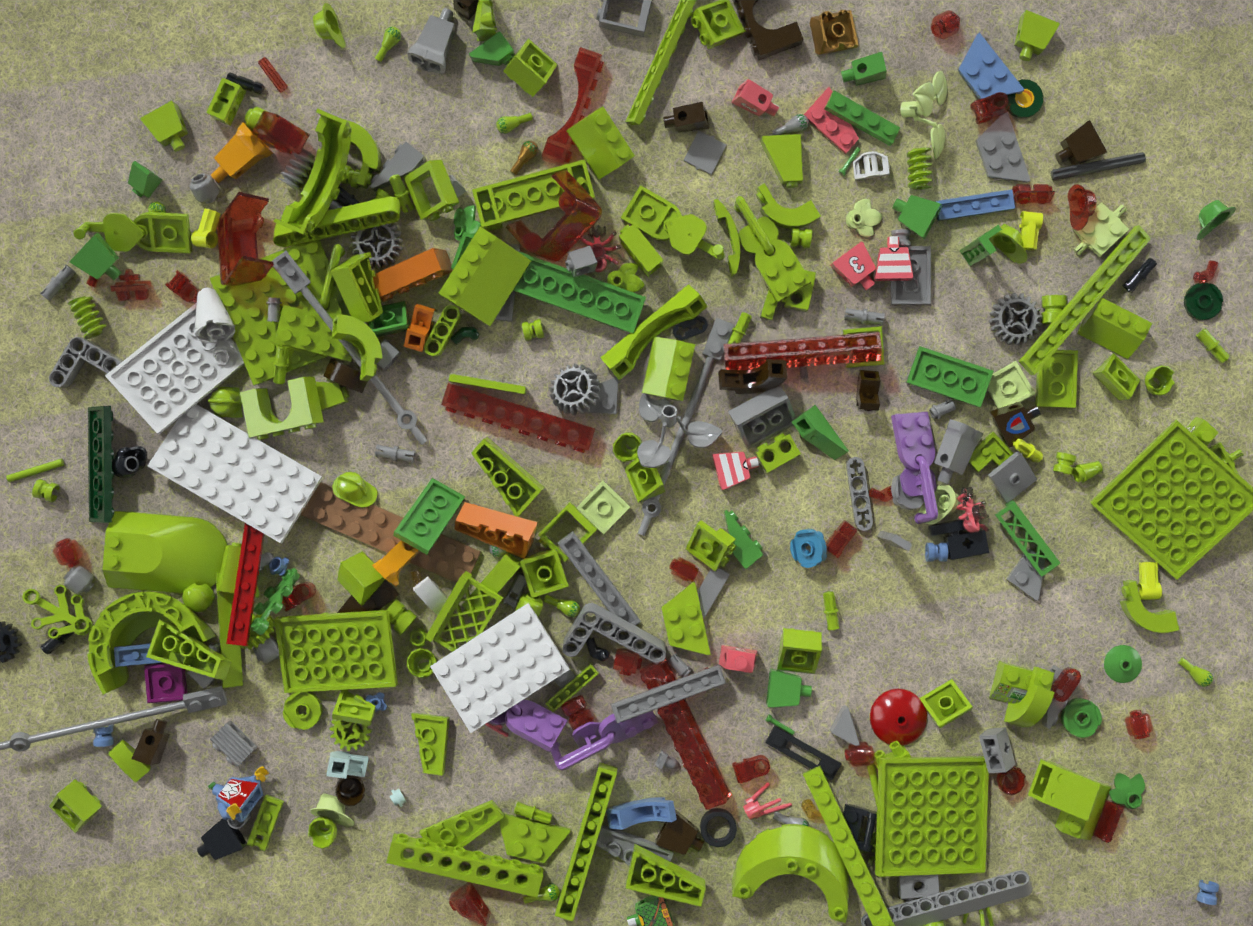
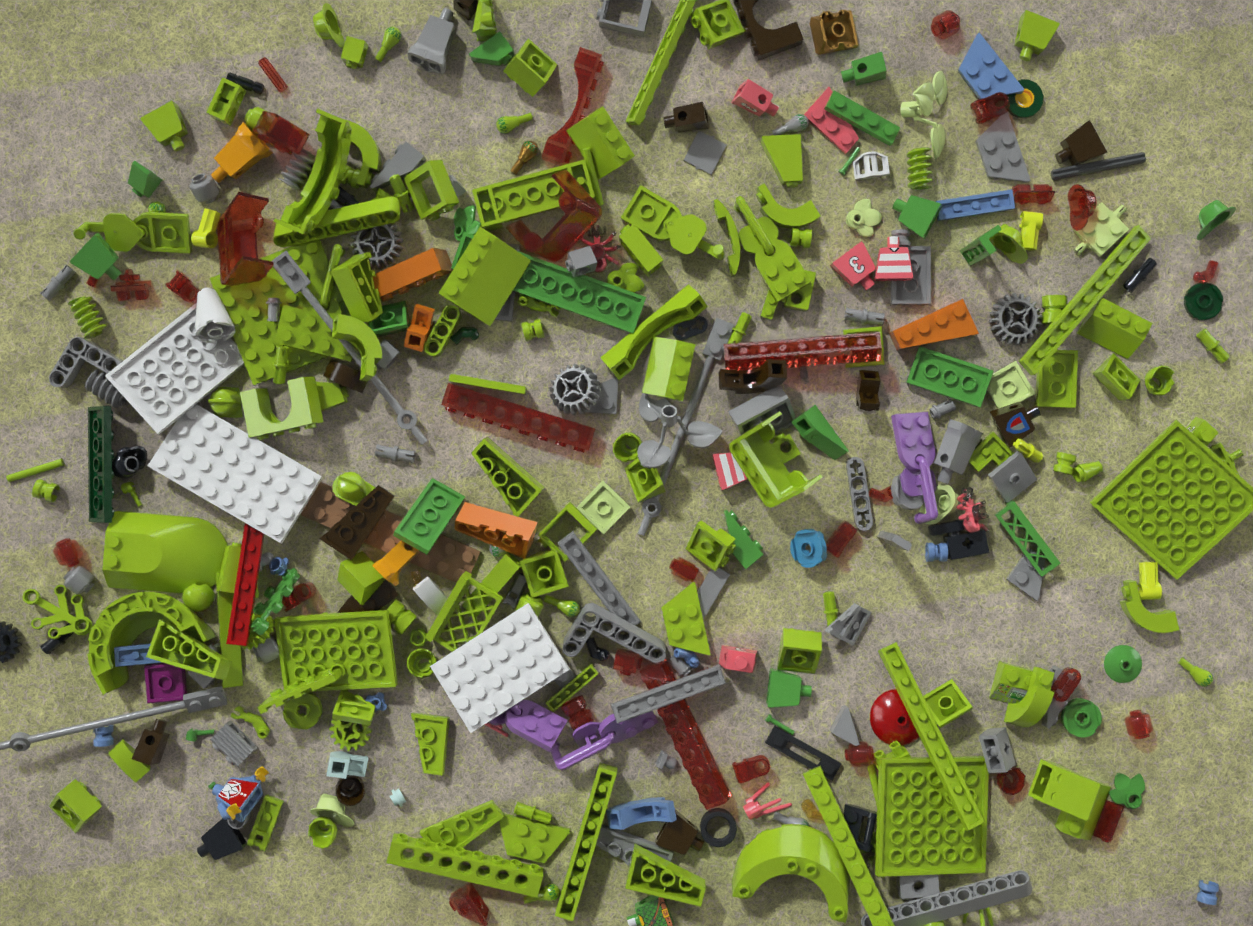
none -> light grey piece [85,369,127,408]
none -> lime hand [121,482,142,507]
none -> bright green hand [186,729,214,741]
none -> lime arm [231,706,270,739]
none -> lime wing [257,668,342,714]
none -> dark brown wing [319,485,395,560]
none -> lime brick [341,36,368,69]
none -> lime arm [518,294,561,317]
none -> lime bar [582,148,604,206]
none -> medium blue arm [674,648,700,668]
none -> lime windscreen [729,411,822,508]
none -> light grey wing [825,603,872,646]
none -> lime plate [878,642,984,831]
none -> orange wedge [889,299,979,350]

